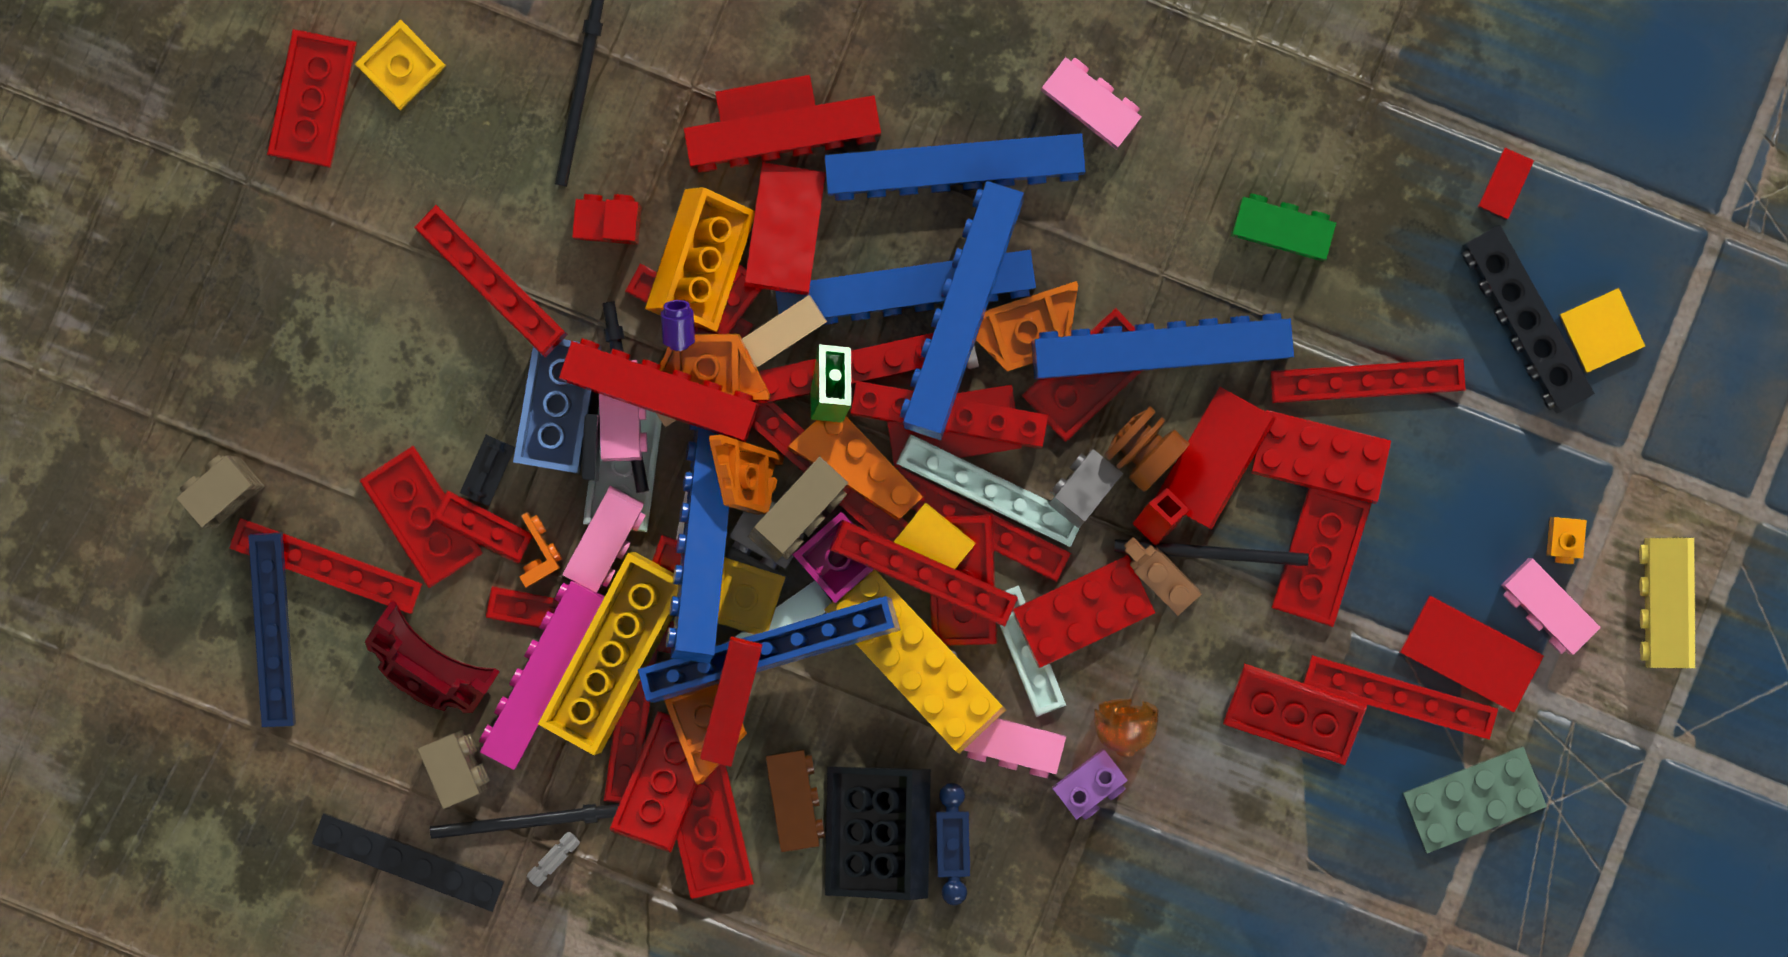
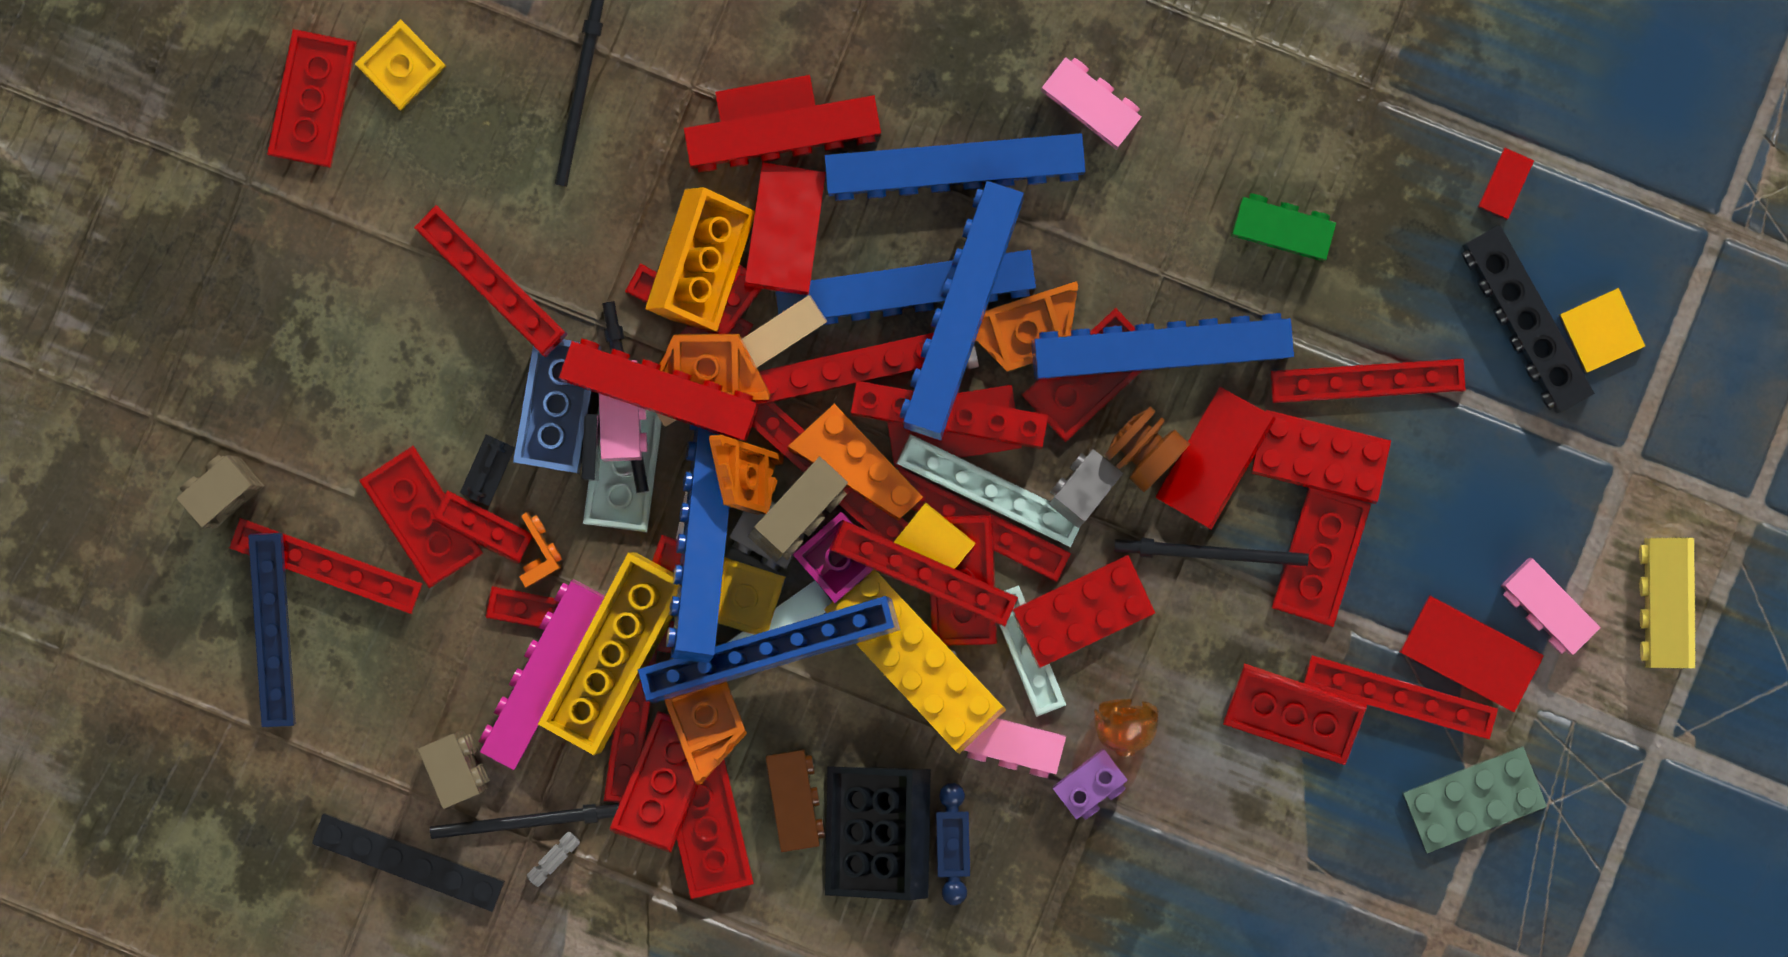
dark red windscreen [365,601,500,713] -> none
bright pink brick [563,485,645,593] -> none
red brick [572,194,642,245] -> none
dark purple brick [661,300,695,351] -> none
red tile [700,636,763,767] -> none
green slope [811,344,851,423] -> none
medium nougat hinge [1124,537,1202,616] -> none
red brick [1132,487,1190,546] -> none
light orange brick [1546,517,1587,564] -> none

